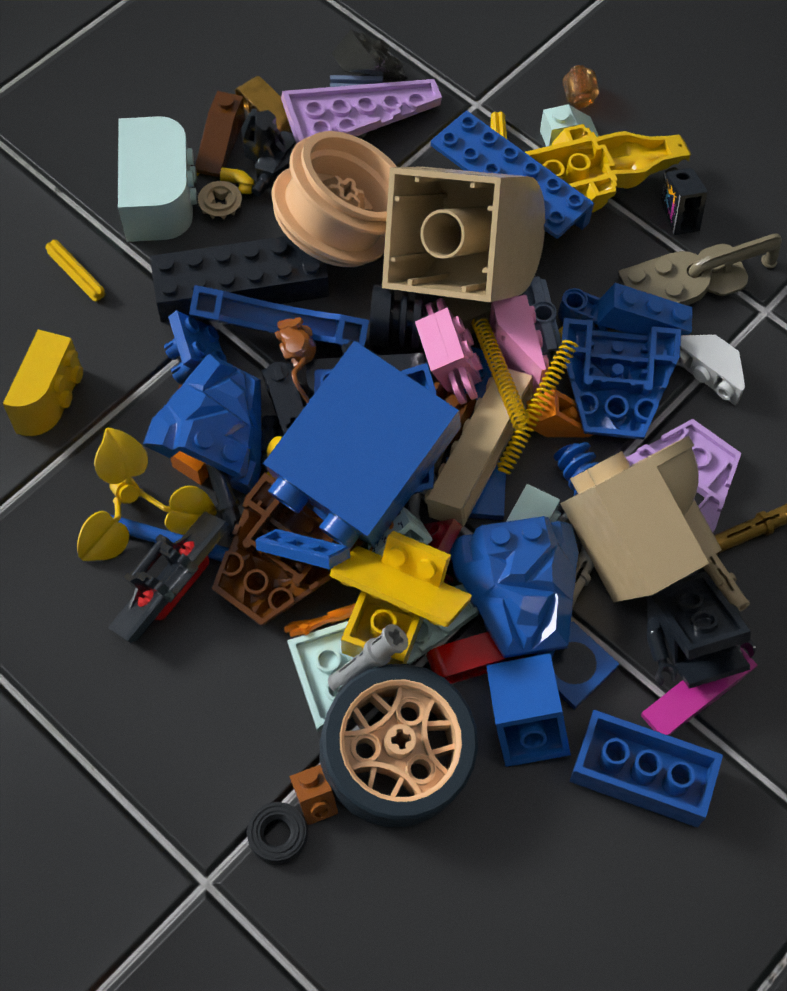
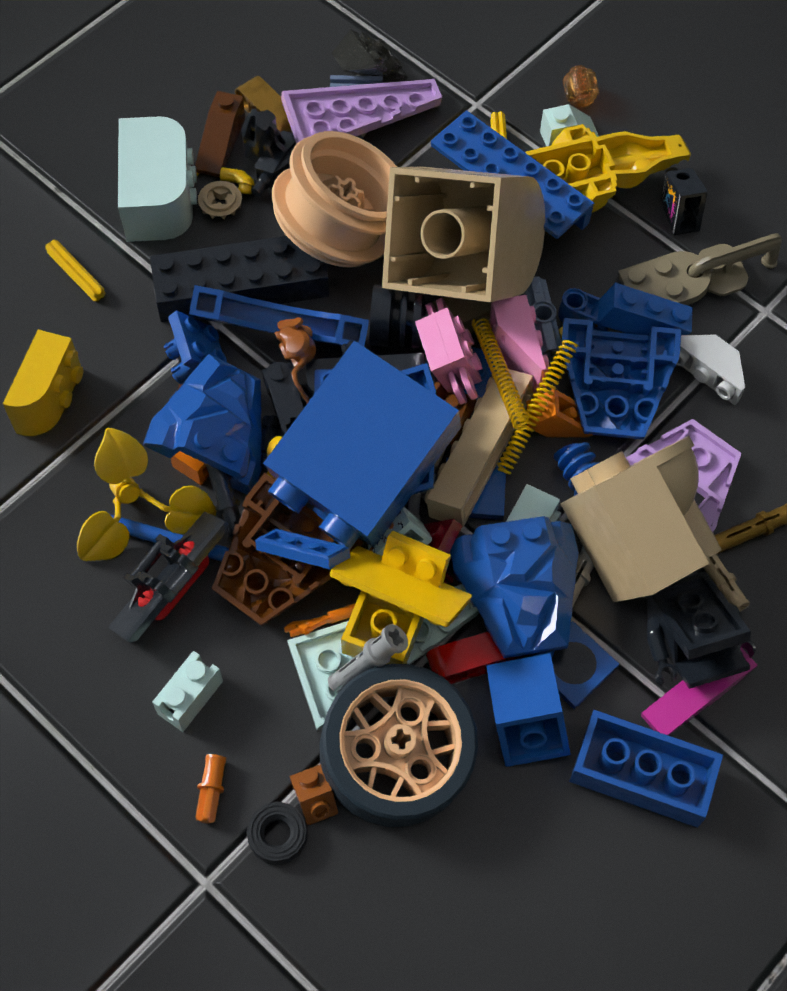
none -> light aqua brick [152,651,223,732]
none -> orange axle [195,754,227,823]

